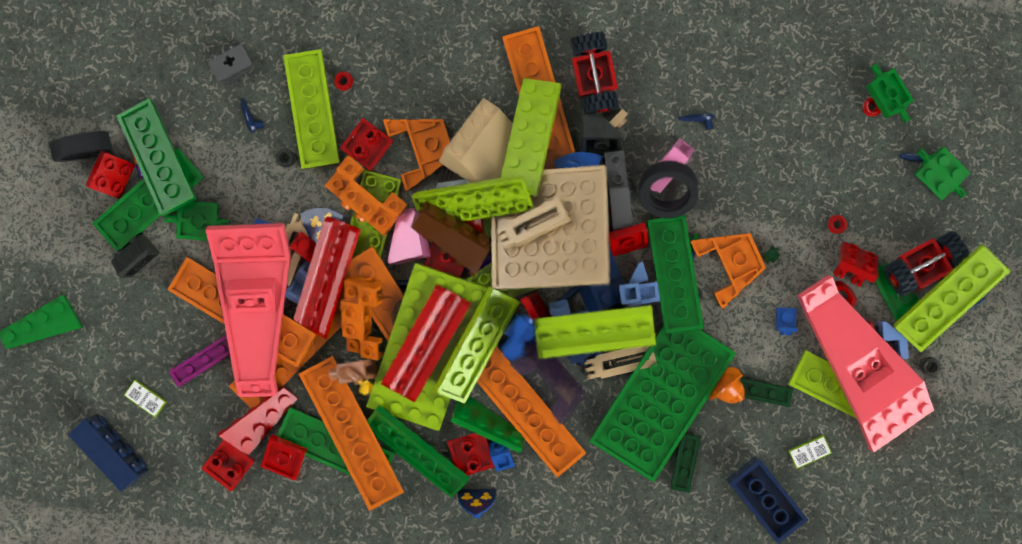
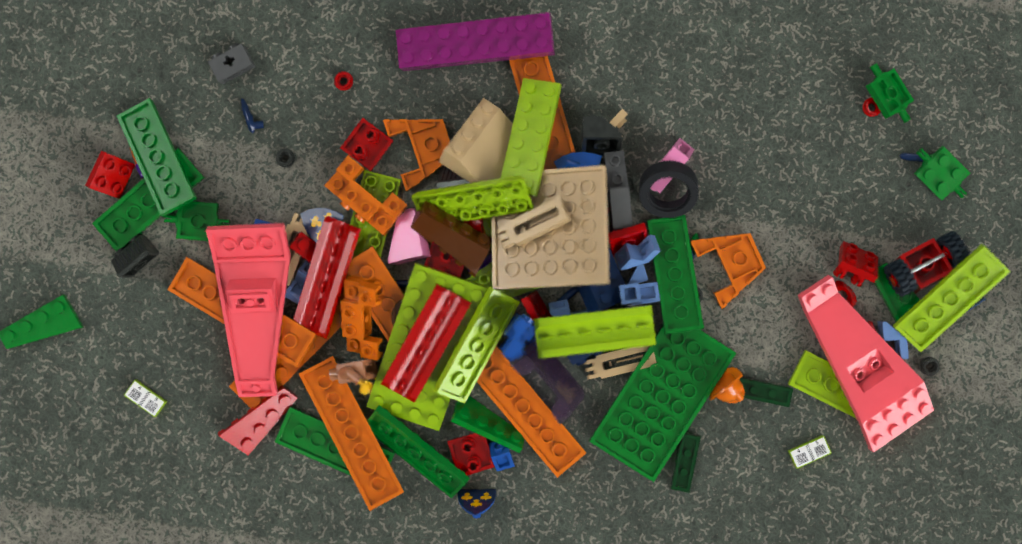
black tyre [49,131,113,162] -> none
dark blue brick [68,414,149,492] -> none
magenta tile [168,335,230,387] -> none
red plate [201,439,256,492] -> none
red plate [260,434,307,481] -> none
lime plate [283,49,340,169] -> none
brick [570,32,619,115] -> none
dark blue bar [678,113,715,130] -> none
dark blue brick [726,456,808,544] -> none
dark green plate [763,246,781,264] -> none
blue bracket [775,307,798,335] -> none
red plate [827,215,847,234] -> none
none -> magenta brick [396,12,555,71]
none -> medium blue slope [614,234,660,270]

